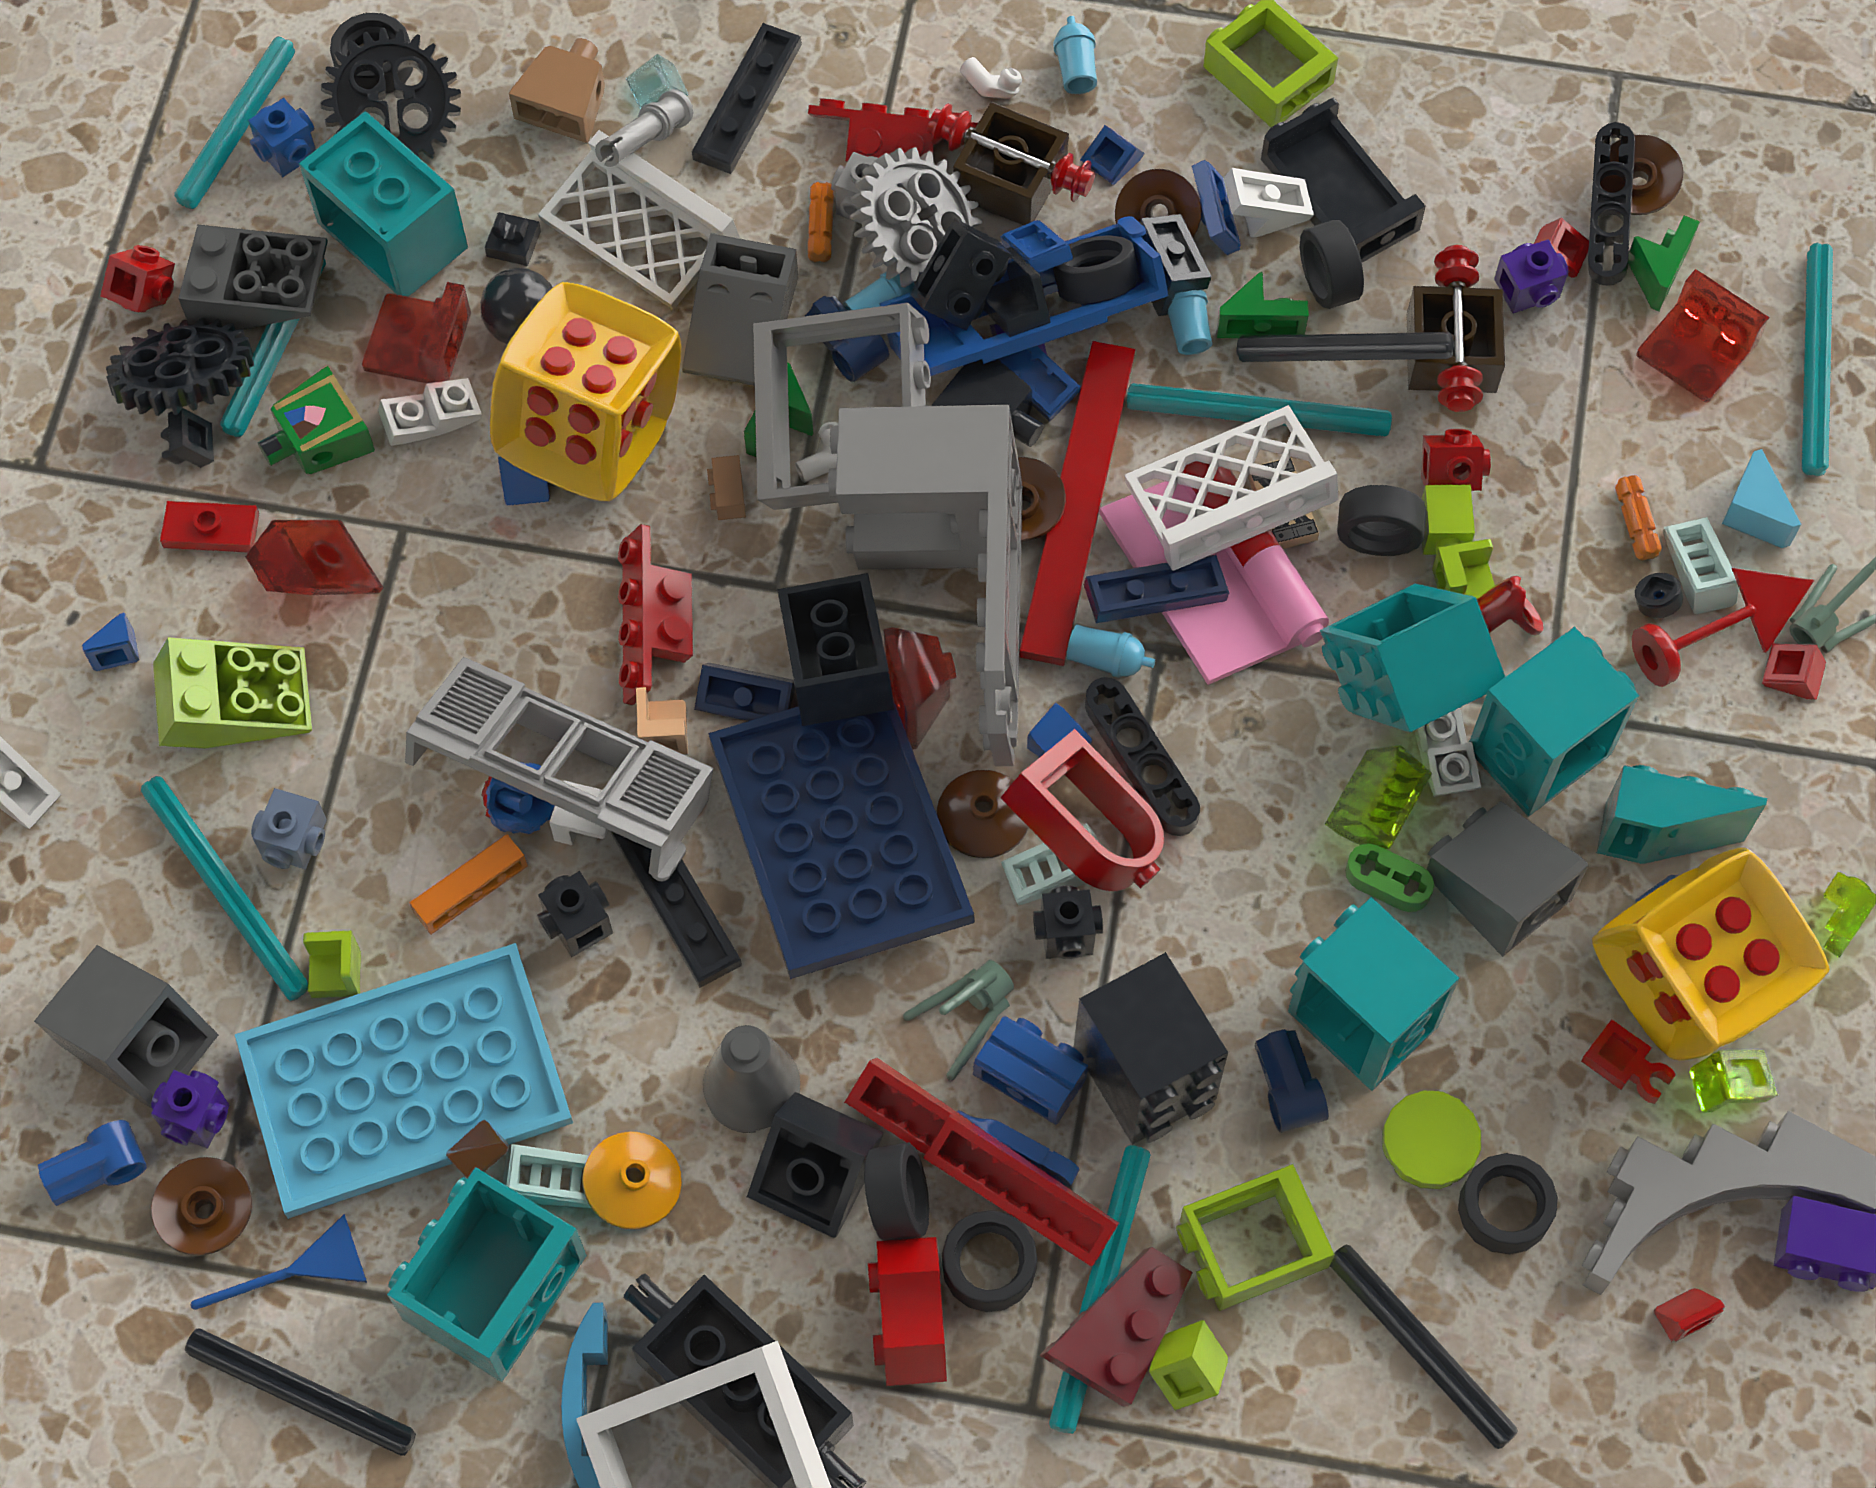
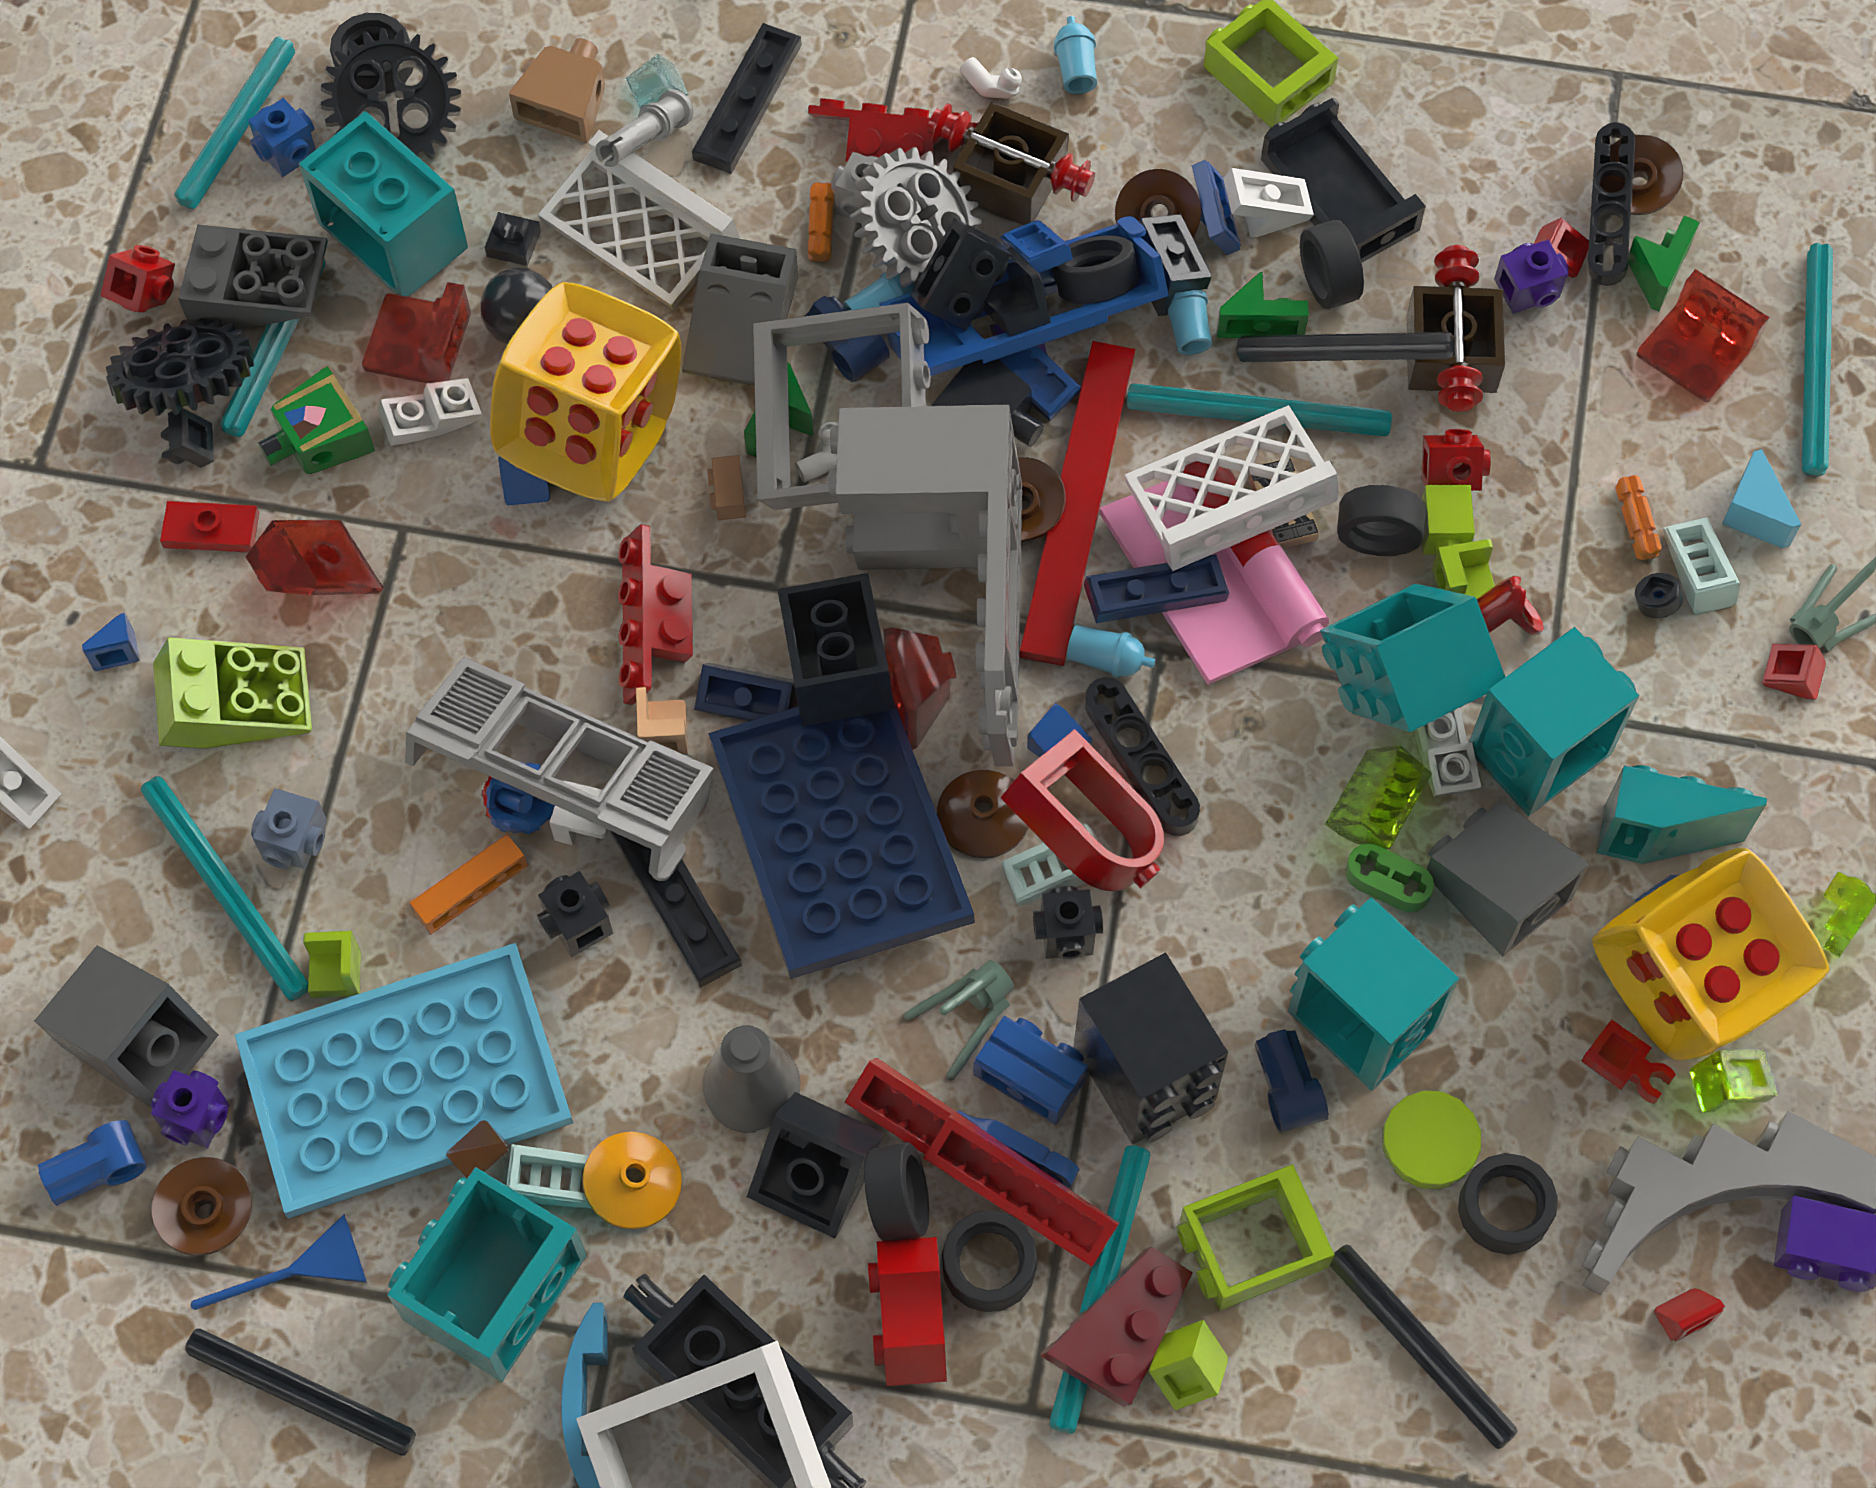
blue slope [1080,125,1145,185] -> none
red piece [1631,568,1815,687] -> none

